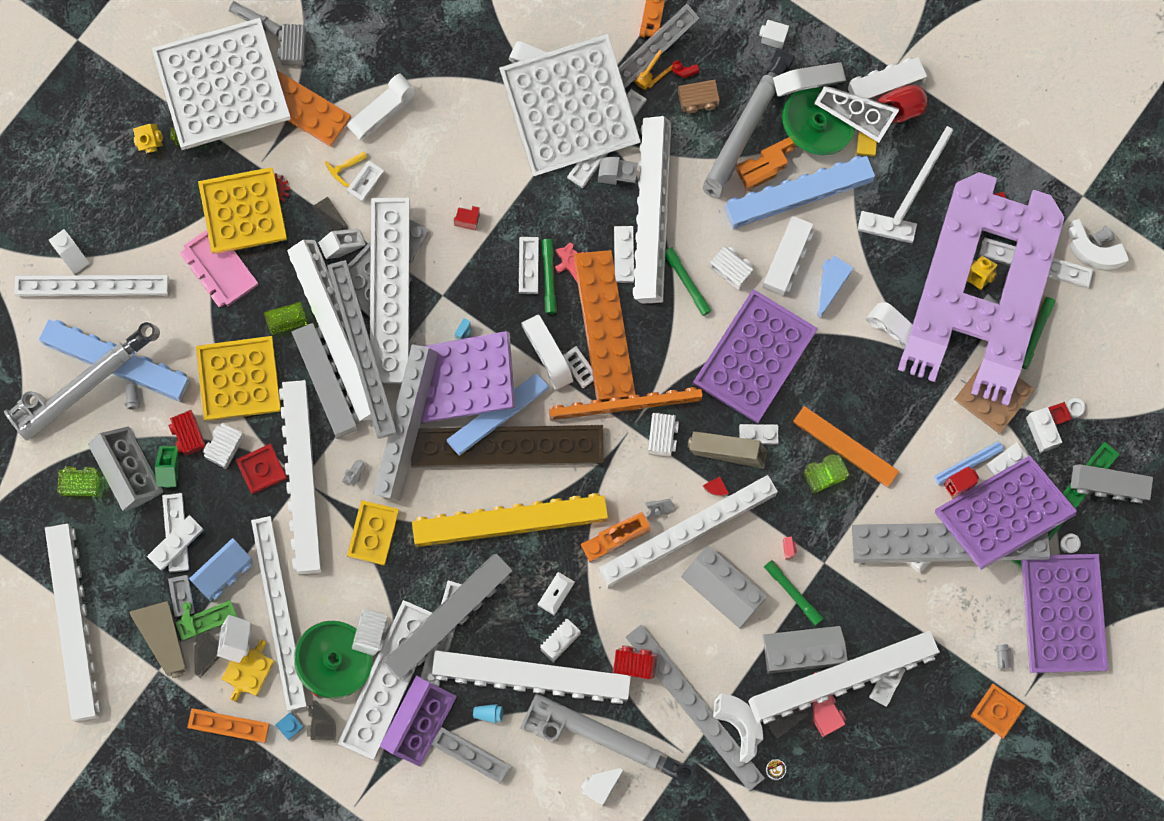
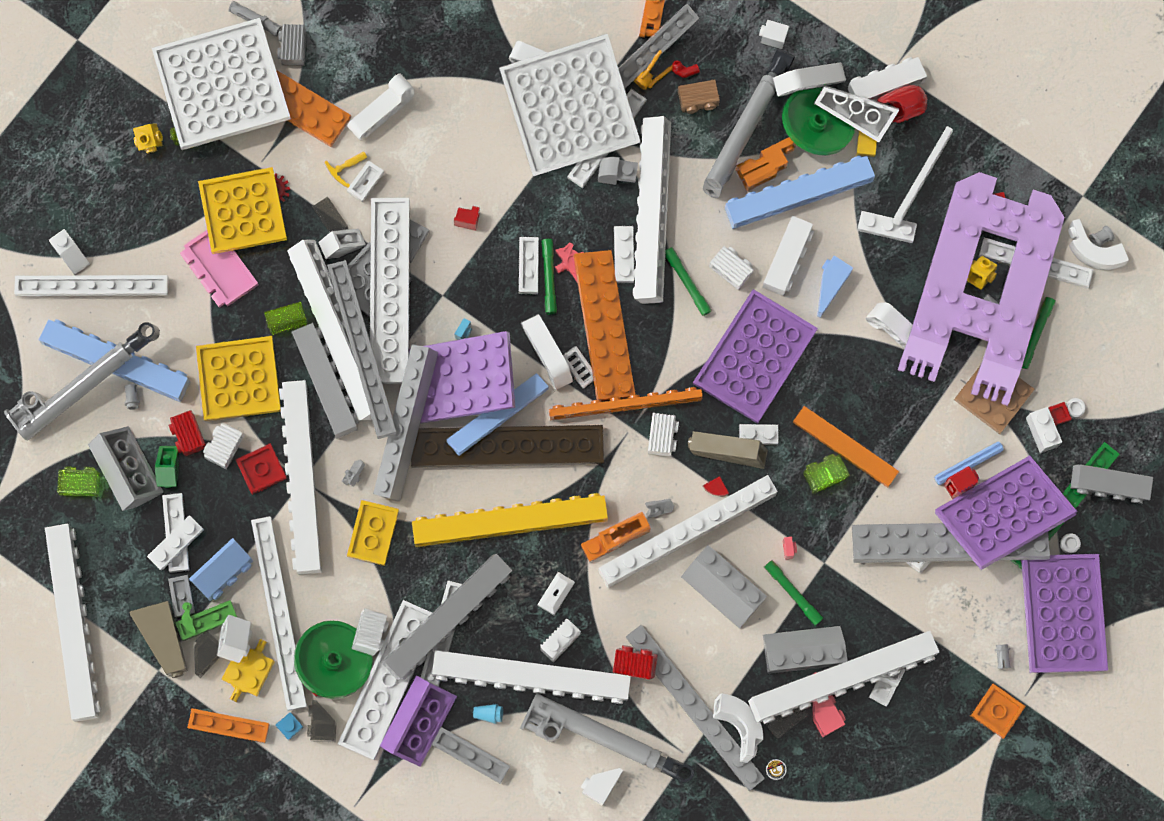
white plate [986,442,1028,476] -> none

